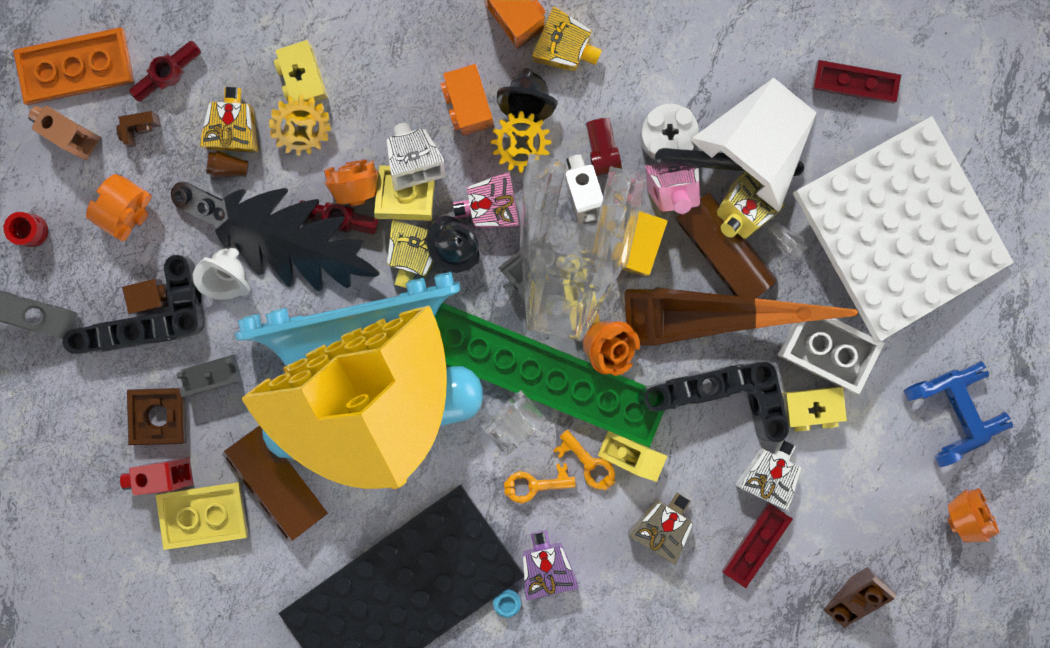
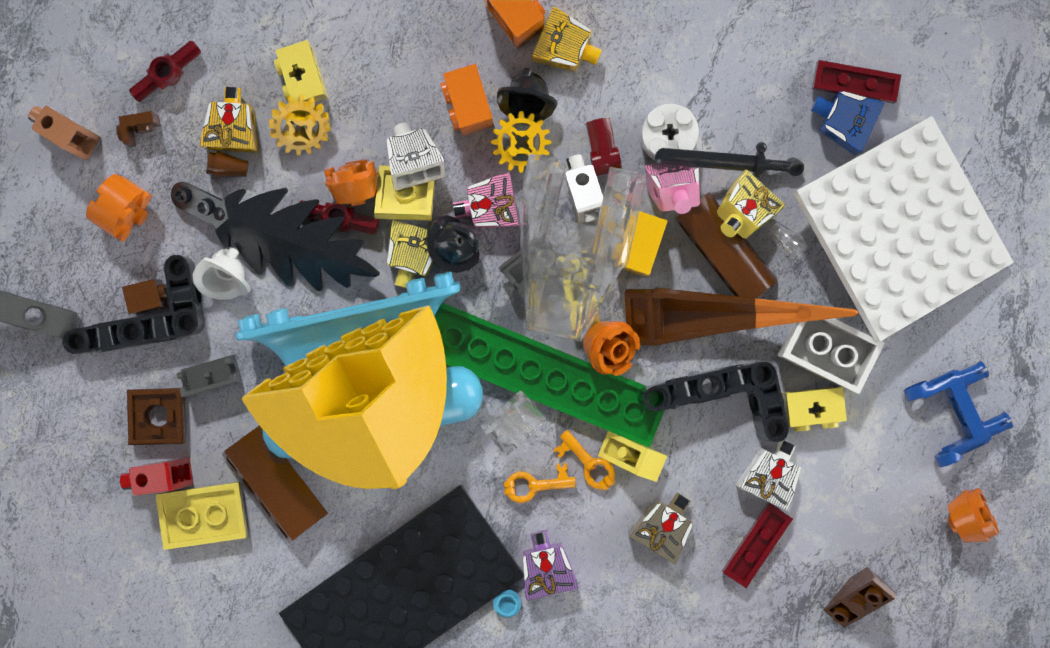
red piece [3,212,48,247] -> none
orange tile [13,27,135,105] -> none
white wedge [690,78,816,211] -> none
none -> blue torso [810,91,885,156]

